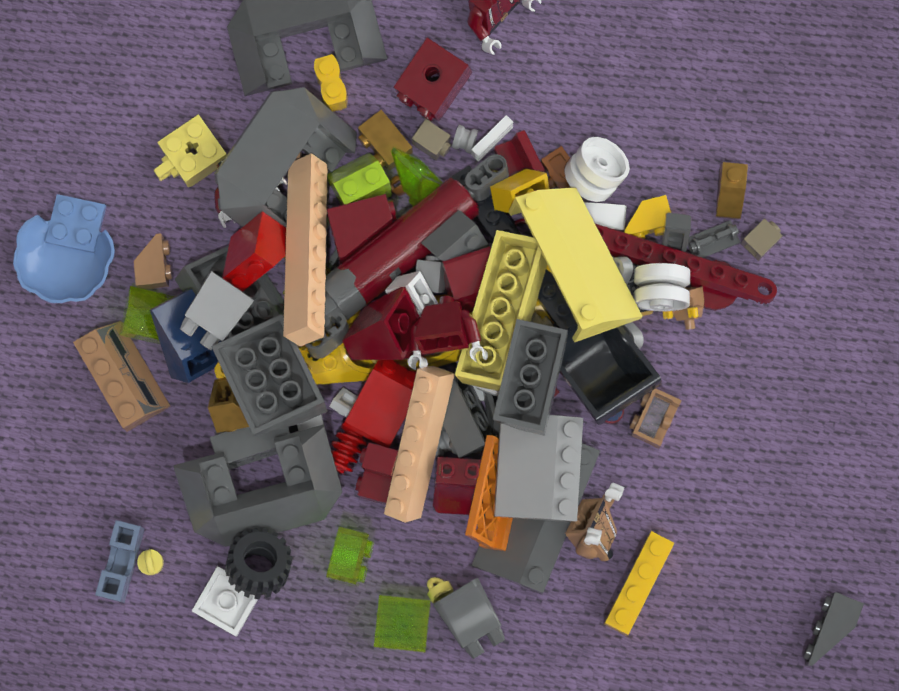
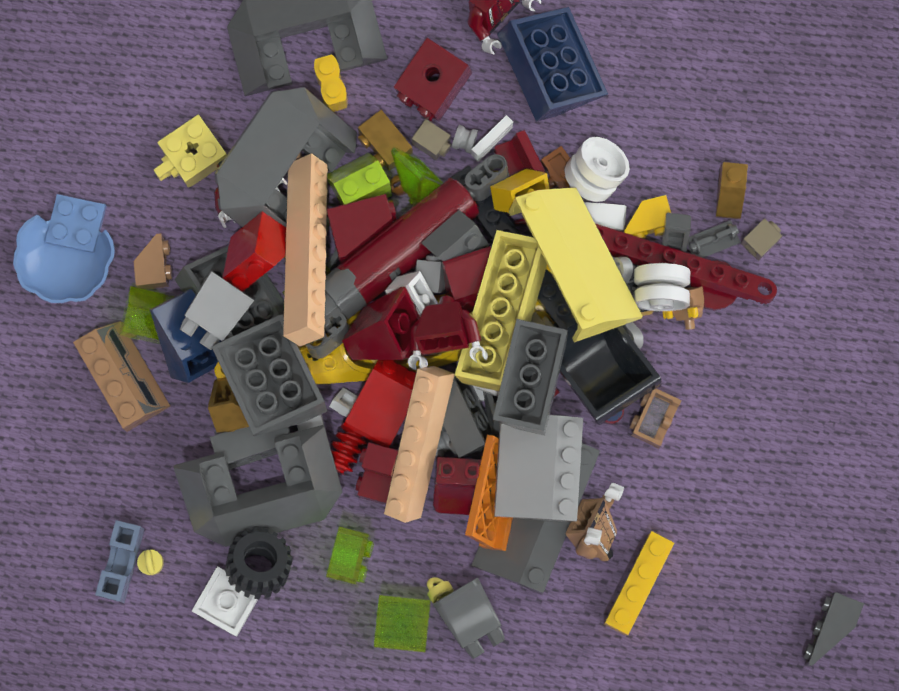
none -> dark blue slope [497,7,608,122]

